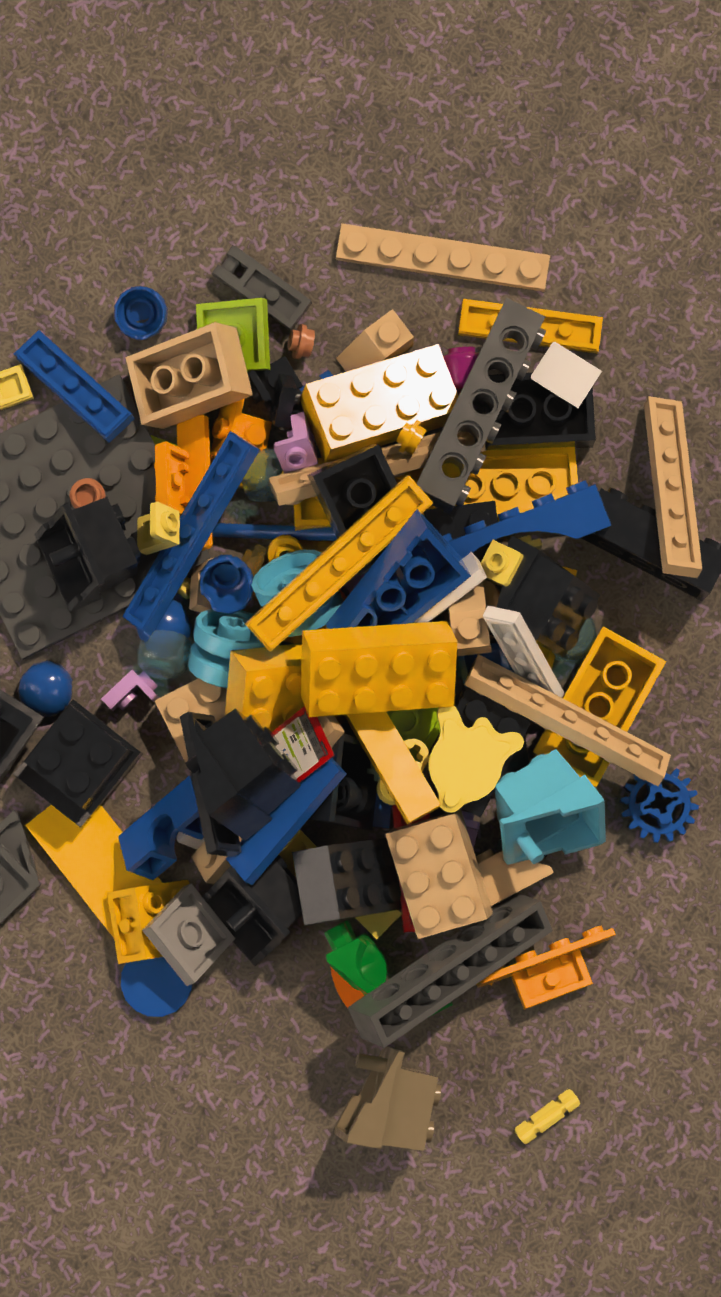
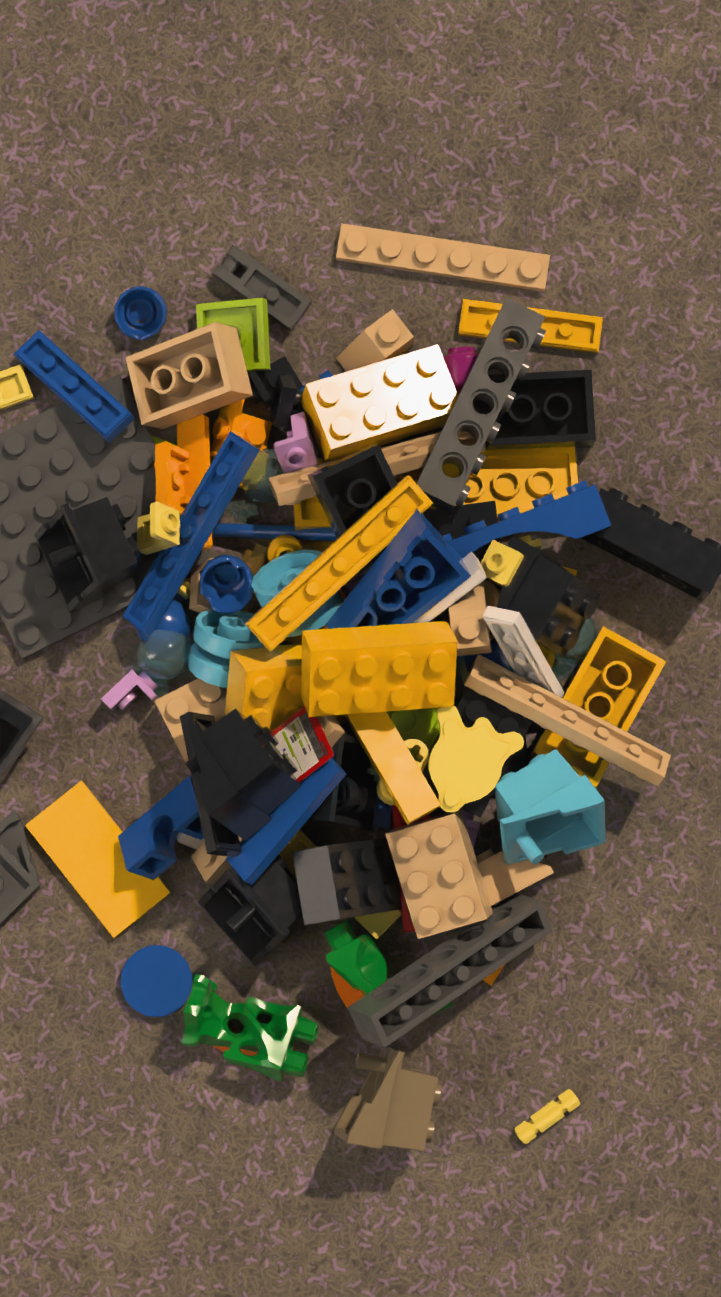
black piece [13,699,143,828] -> none
blue hair [18,660,73,718] -> none
nougat plate [69,478,106,509] -> none
yellow bracket [107,880,190,964] -> none
light grey plate [142,883,235,986] -> none
nougat plate [287,324,315,360] -> none
yellow plate [396,420,427,455] -> none
light orange bracket [476,925,616,1010] -> none
white sticker [531,342,602,408] -> none
blue gear [619,768,699,843] -> none
tan plate [644,396,702,578] -> none
none -> green hips [182,974,319,1082]

